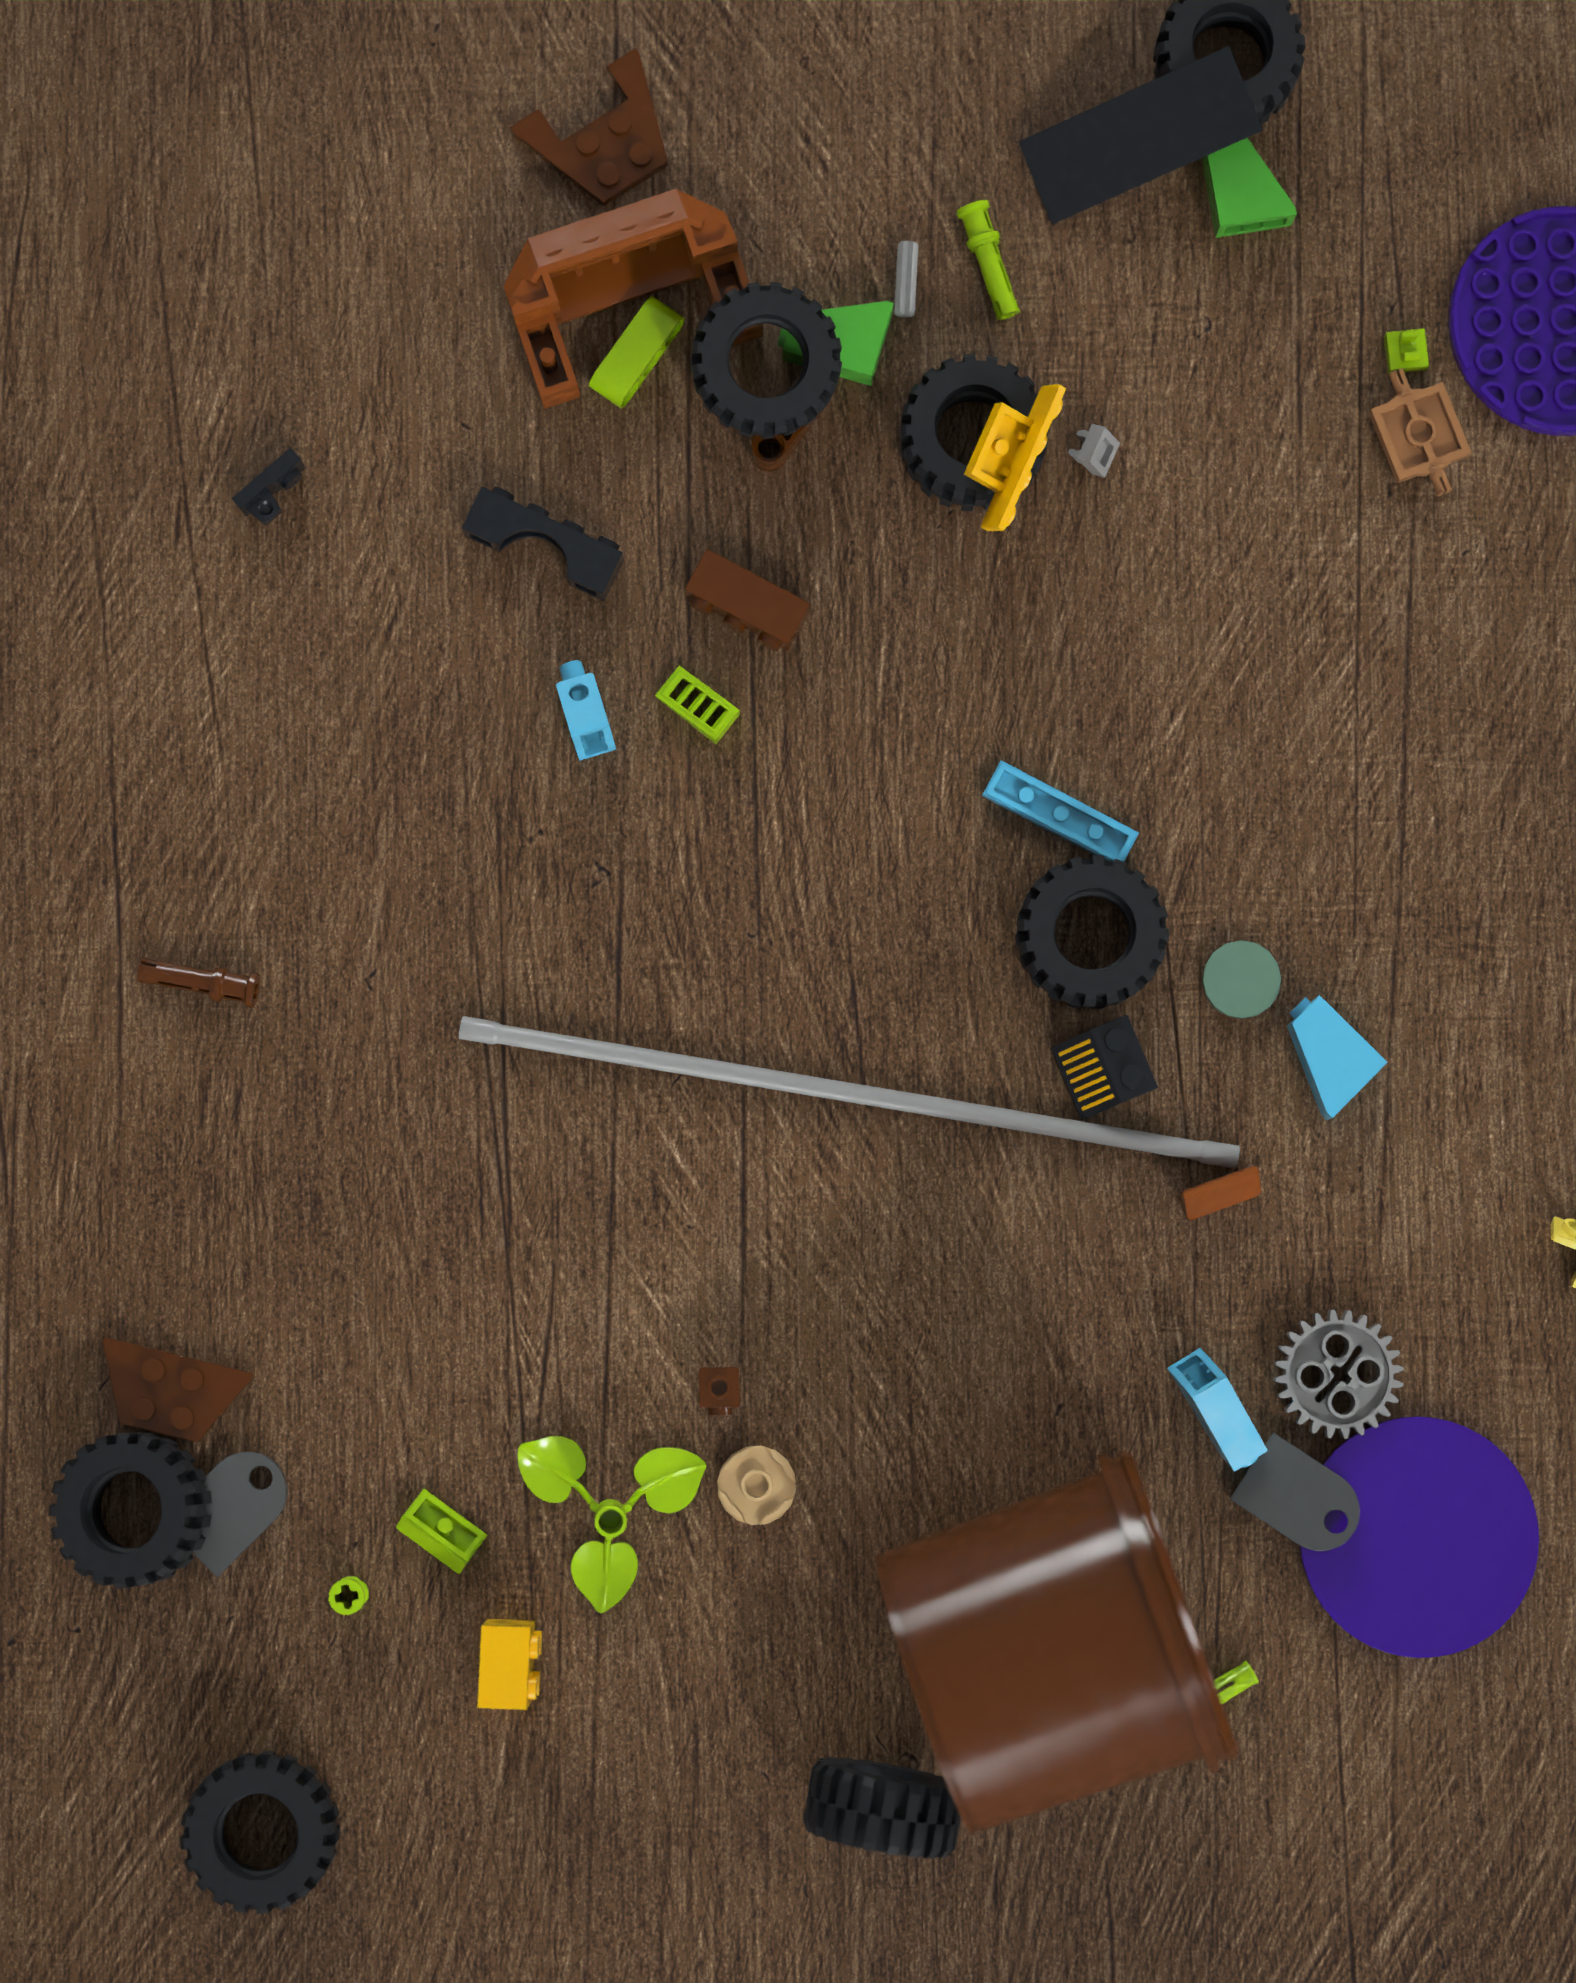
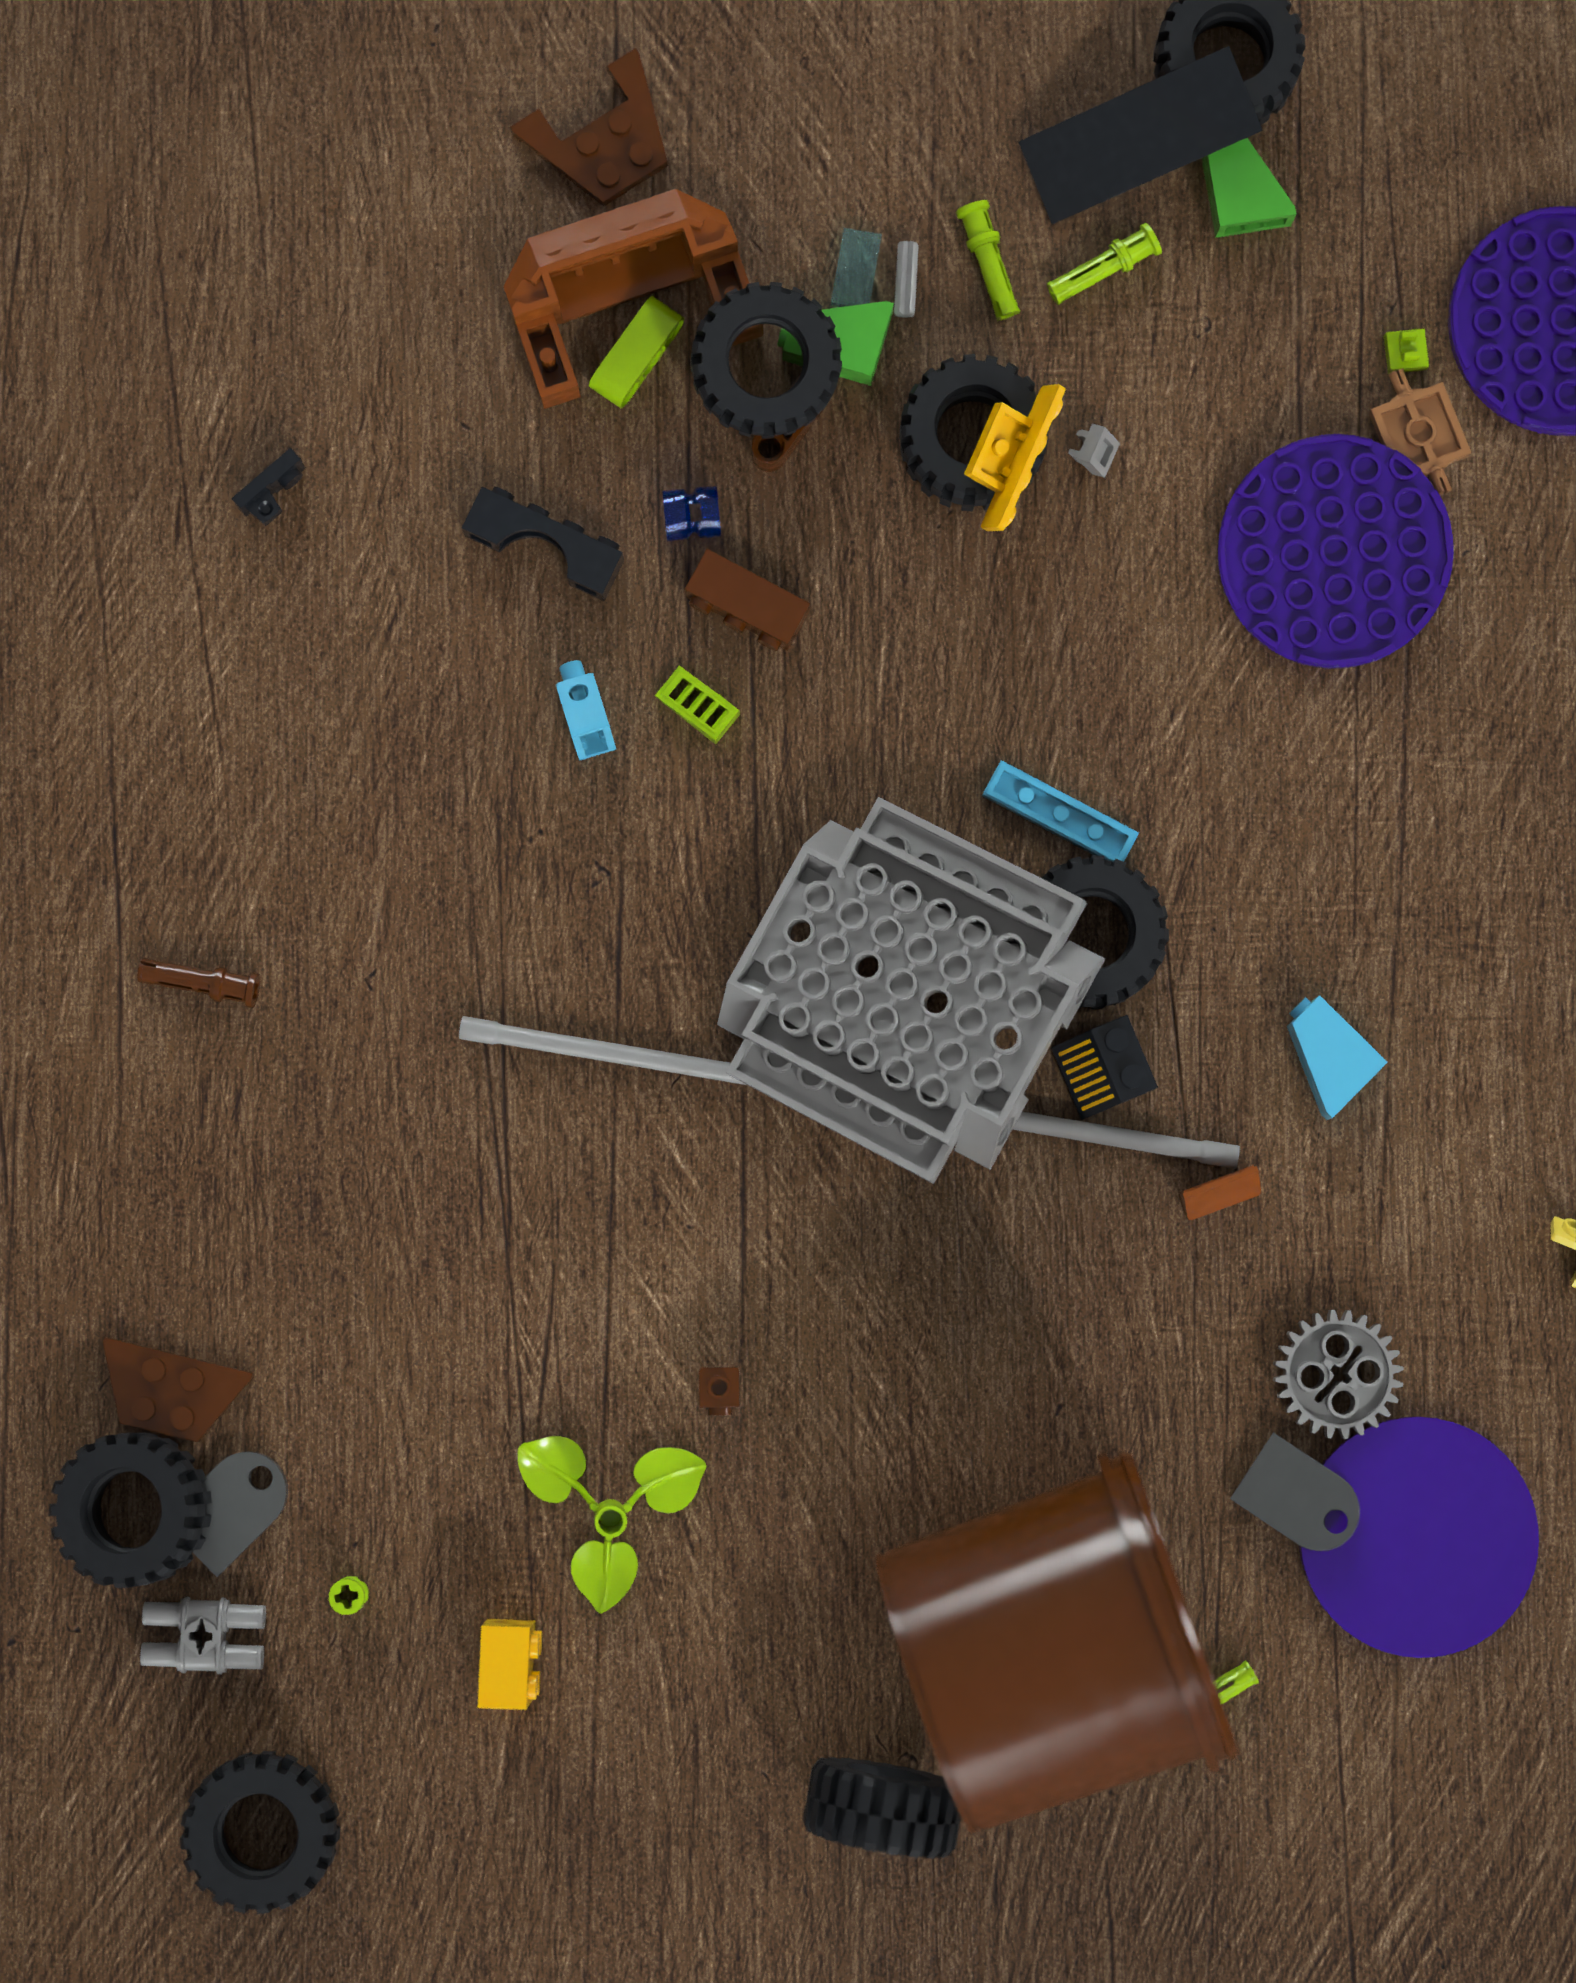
lime slope [396,1489,488,1574] -> none
tan tile [717,1445,796,1525] -> none
medium azure slope [1167,1348,1268,1472] -> none
sand green tile [1201,940,1281,1019] -> none
none -> light grey pin [140,1596,266,1675]
none -> clear blue wheel [662,486,721,541]
none -> light grey slope [717,797,1105,1184]
none -> clear light blue tile [831,228,882,307]
none -> lime pin [1046,222,1162,305]
none -> dark purple tile [1217,434,1454,669]

